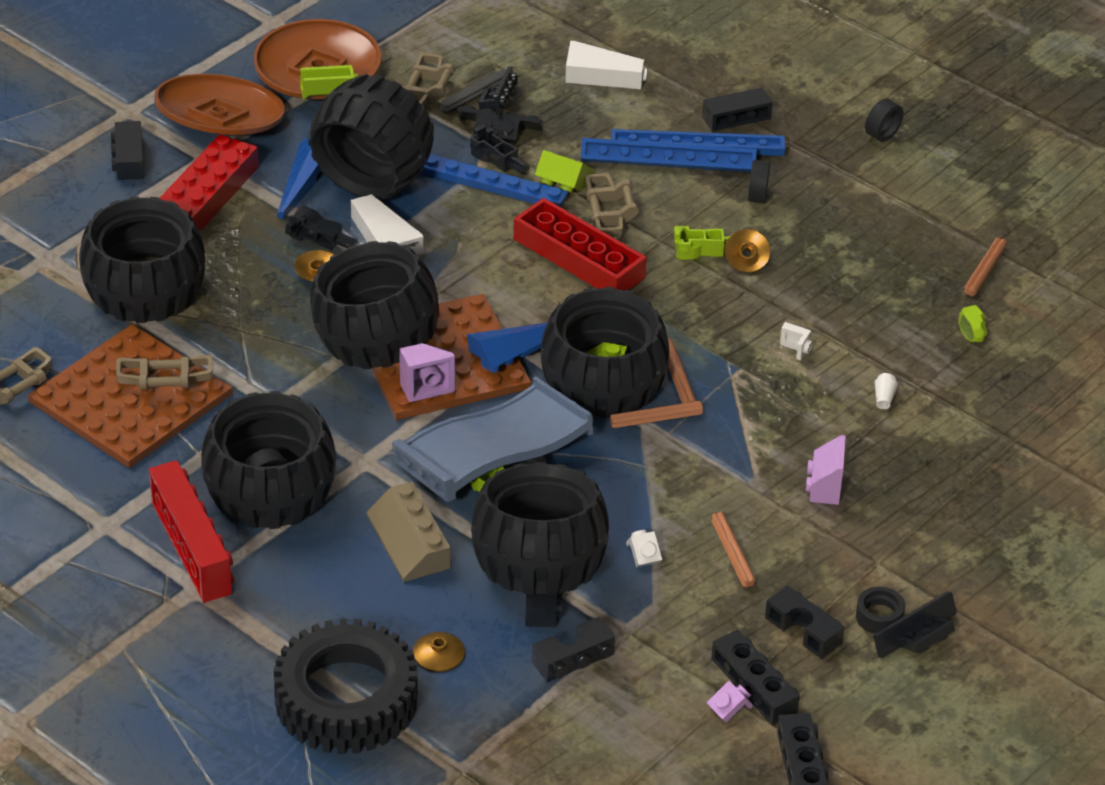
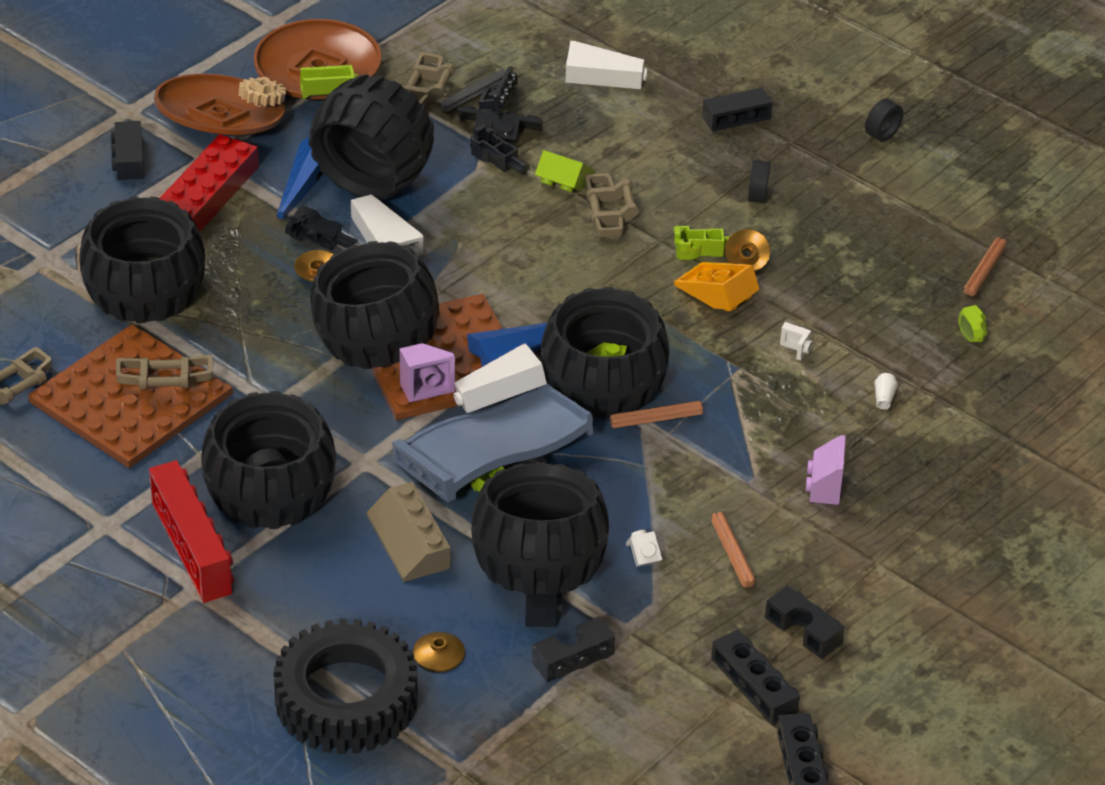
blue plate [421,154,568,208] -> none
red brick [513,198,647,291] -> none
blue plate [581,138,757,172] -> none
blue plate [611,129,785,156] -> none
nougat axle [668,339,696,403] -> none
lavender bracket [706,681,753,723] -> none
black tyre [855,586,906,634] -> none
black bracket [873,591,957,658] -> none
none -> tan gear [238,77,286,107]
none -> white slope [453,344,547,413]
none -> light orange slope [673,262,760,311]

